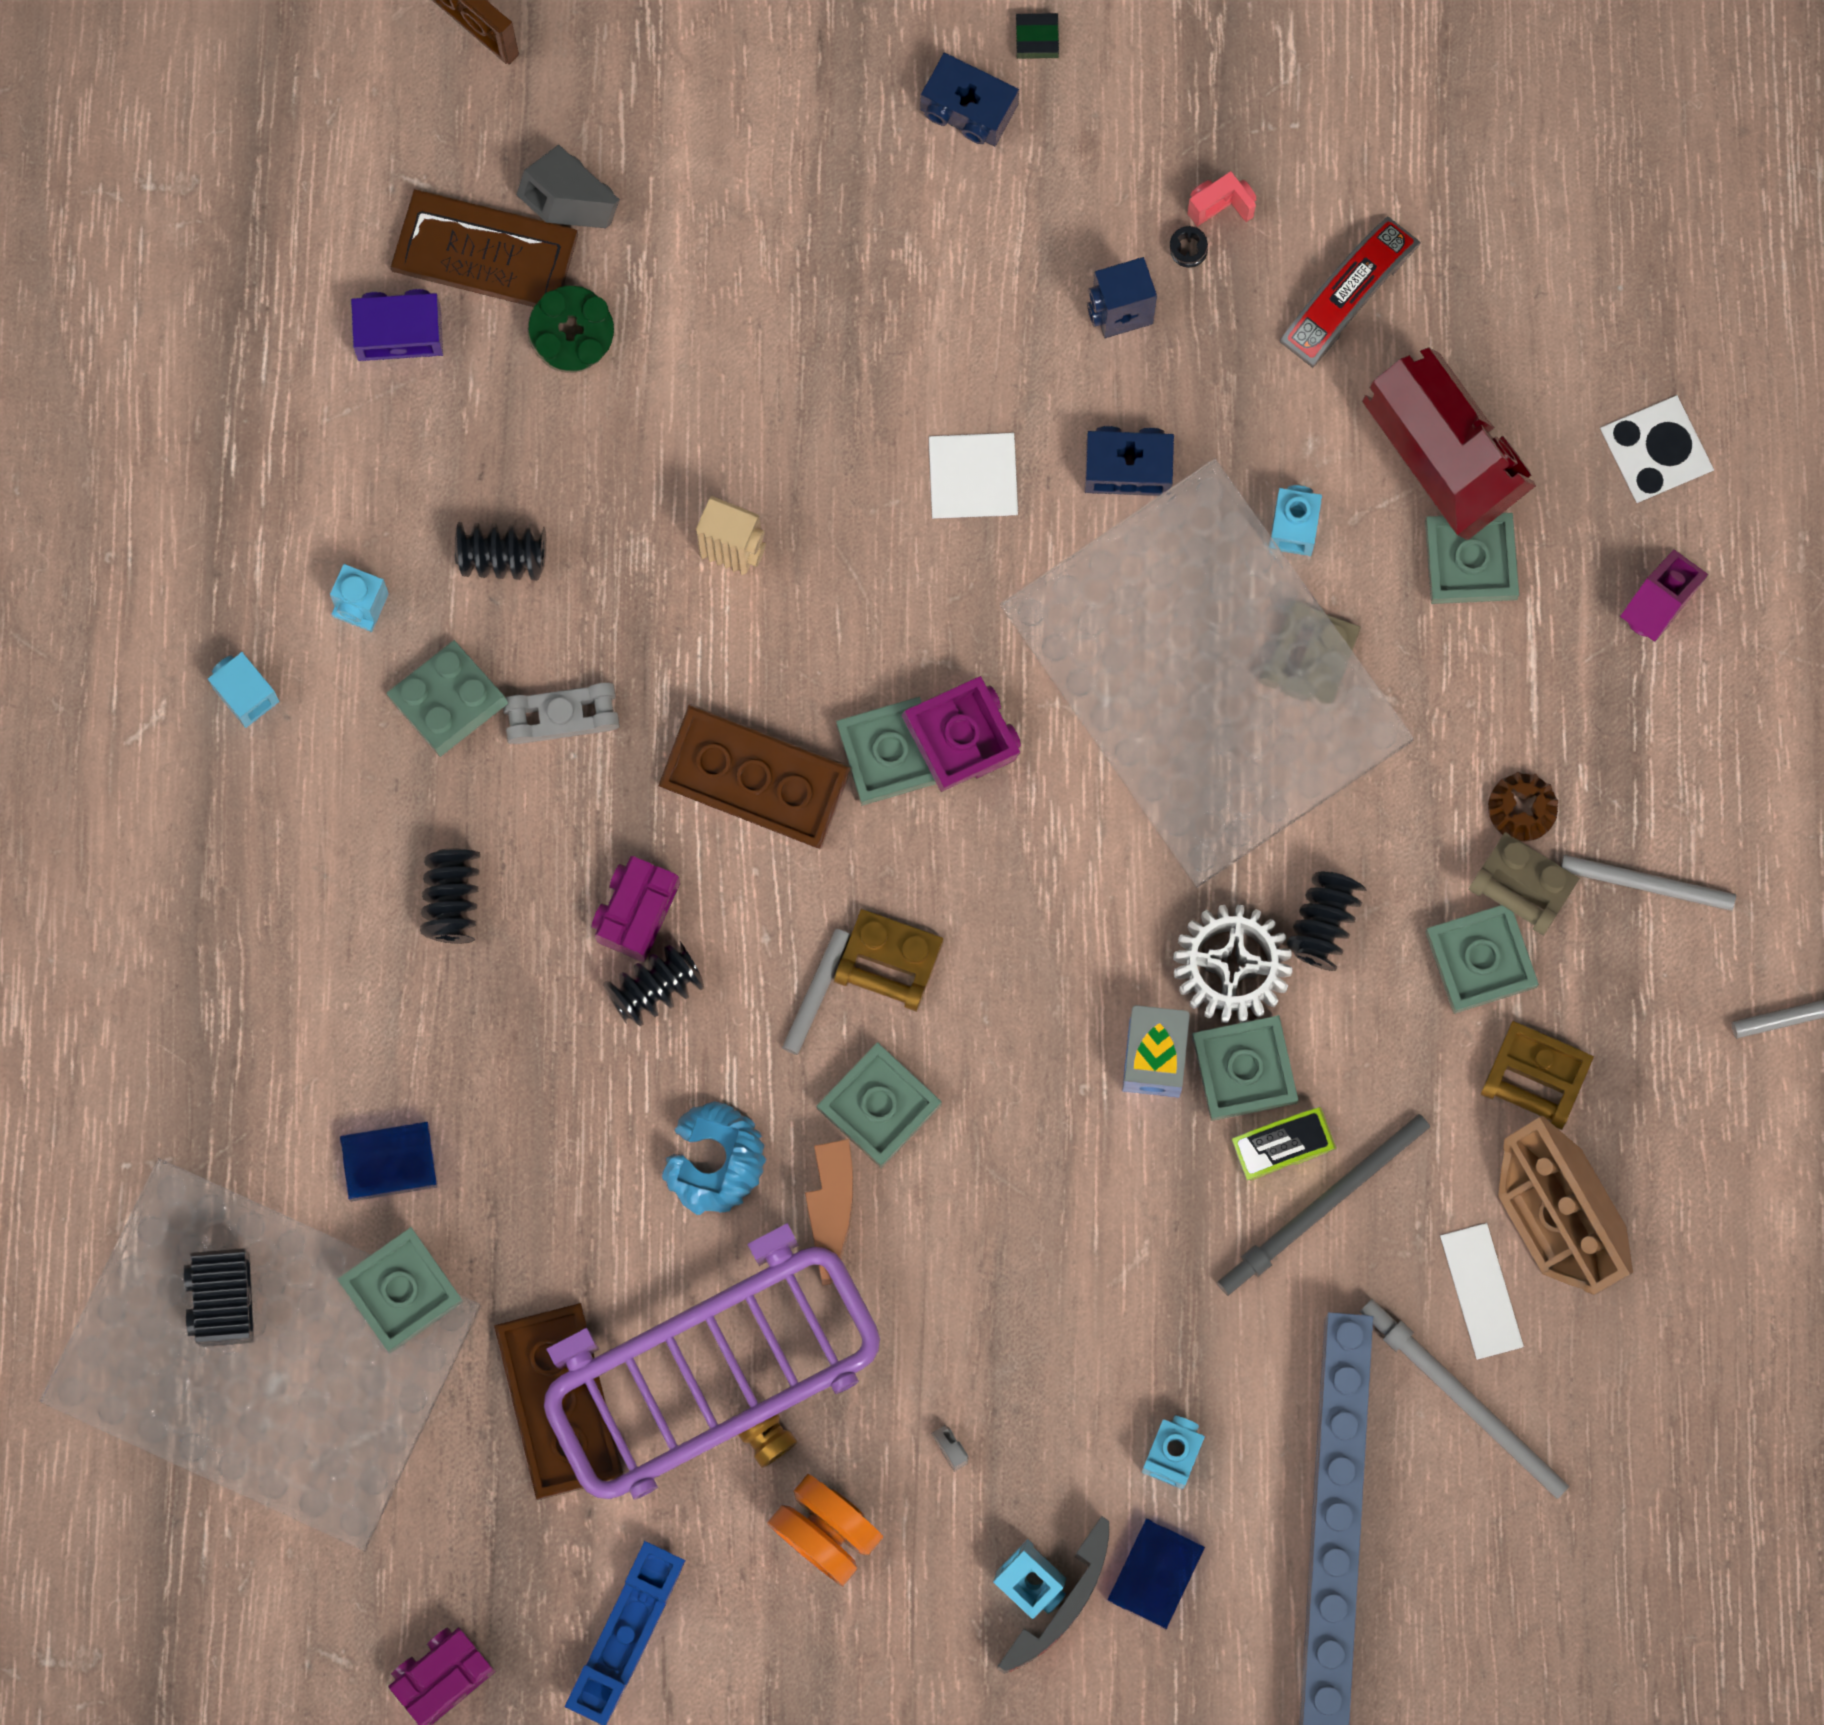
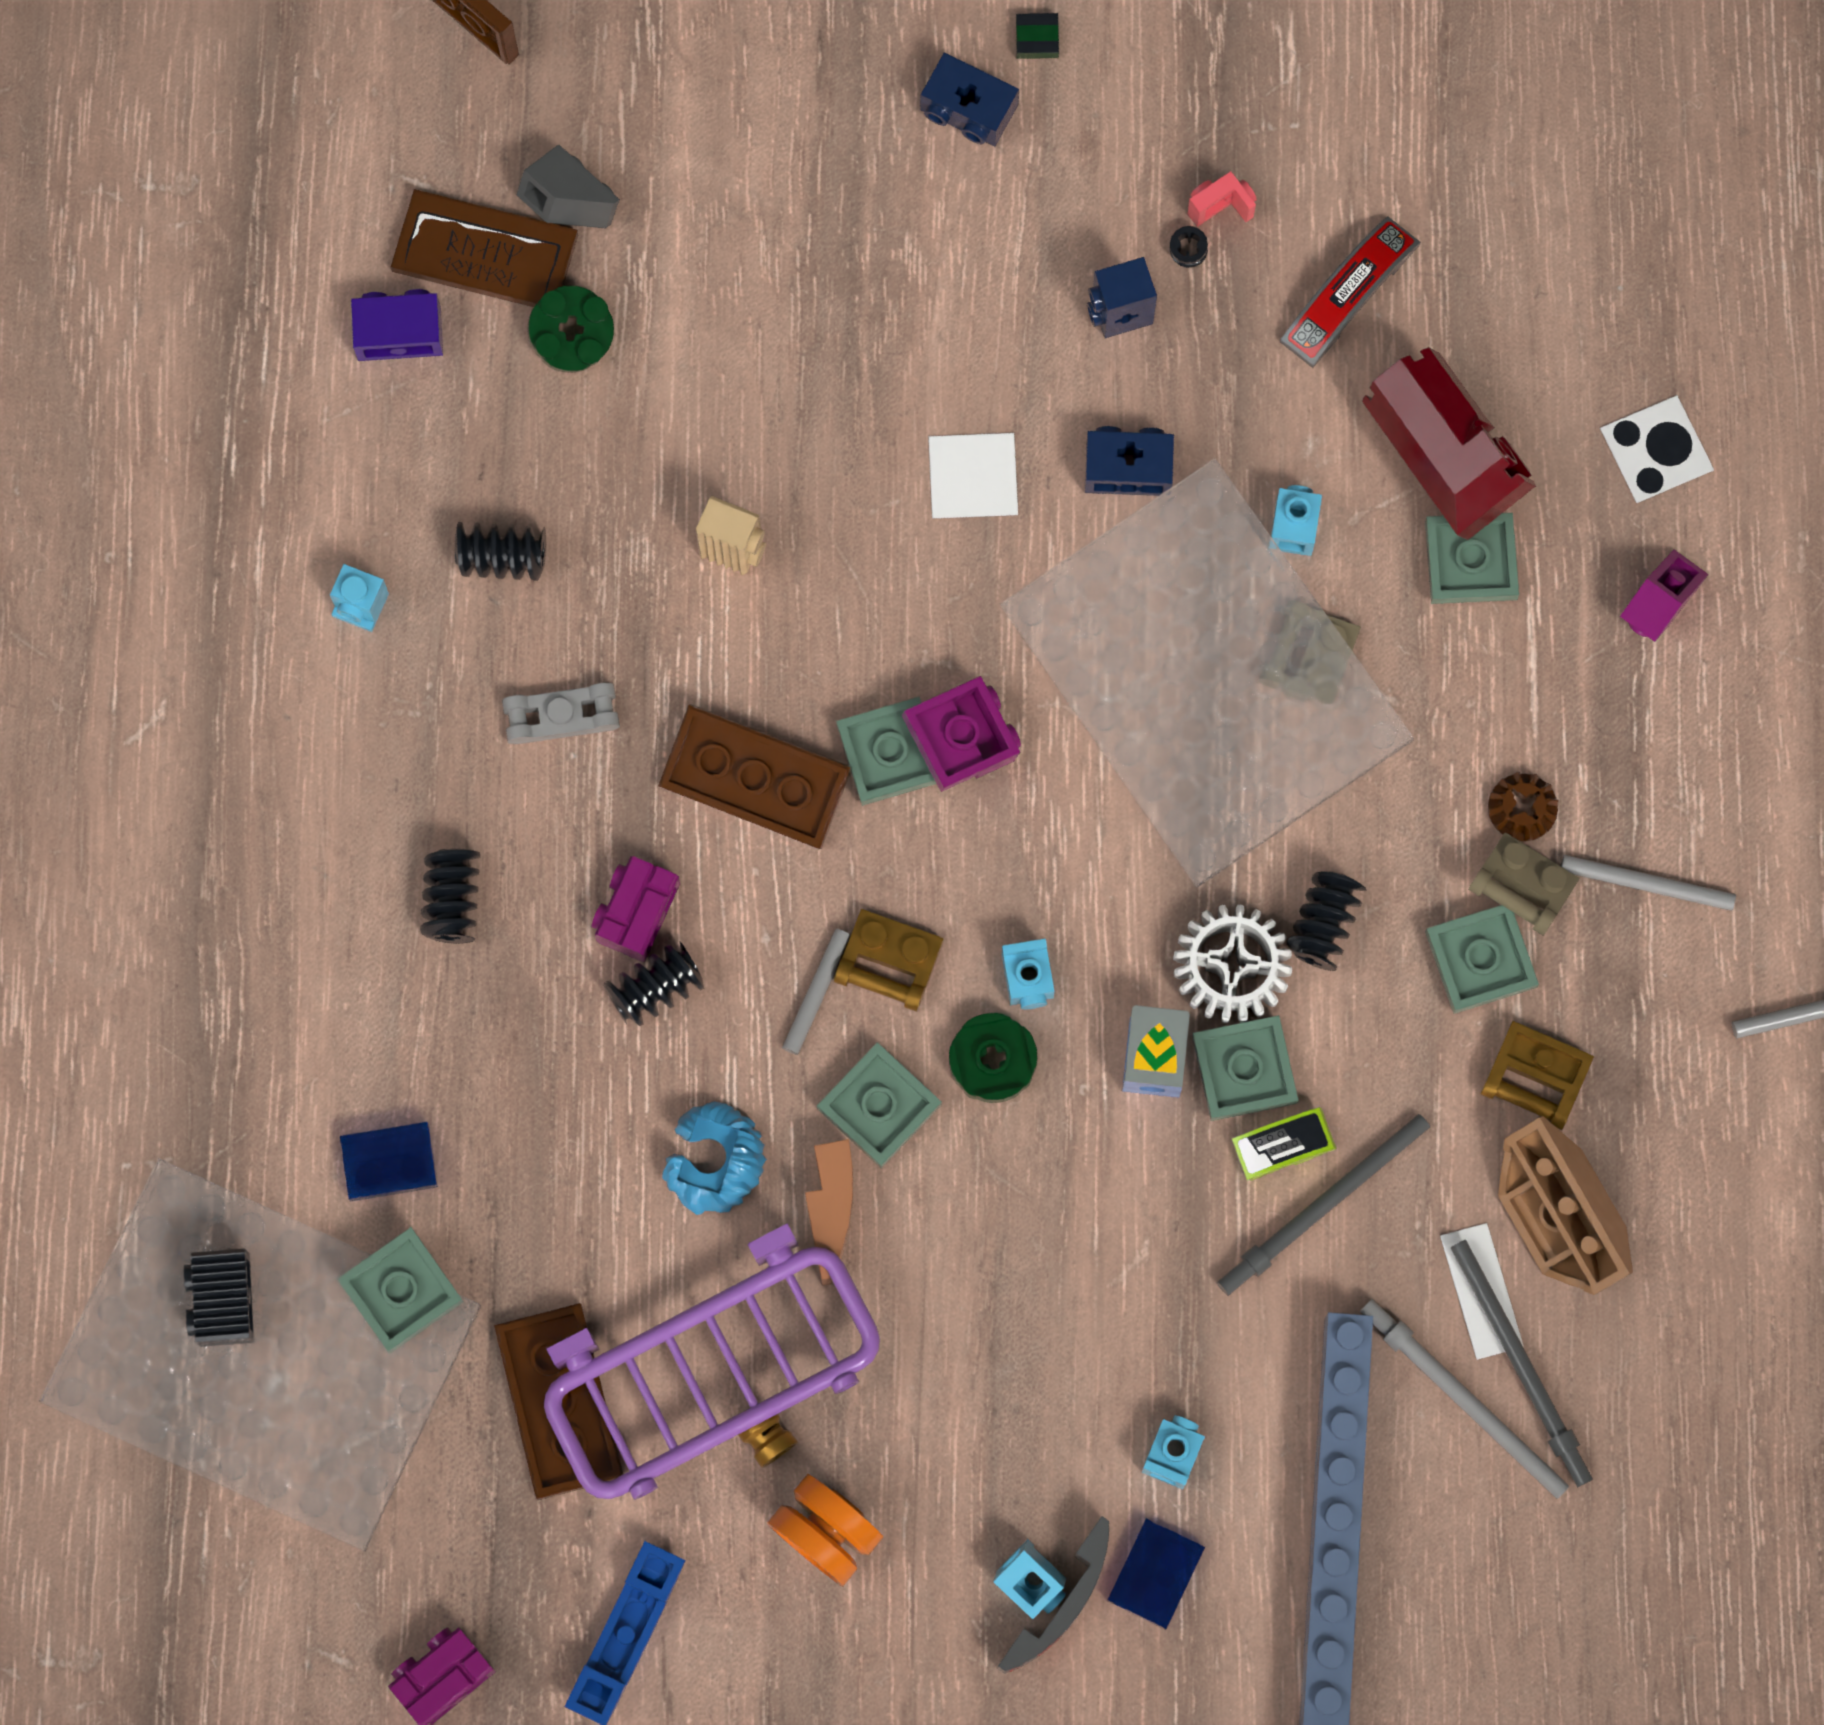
medium azure brick [208,652,280,728] -> none
sand green plate [386,640,508,757] -> none
light grey tile [931,1425,969,1472] -> none
none -> dark green plate [949,1013,1037,1103]
none -> medium azure brick [1001,939,1055,1010]
none -> dark grey bar [1451,1240,1593,1488]

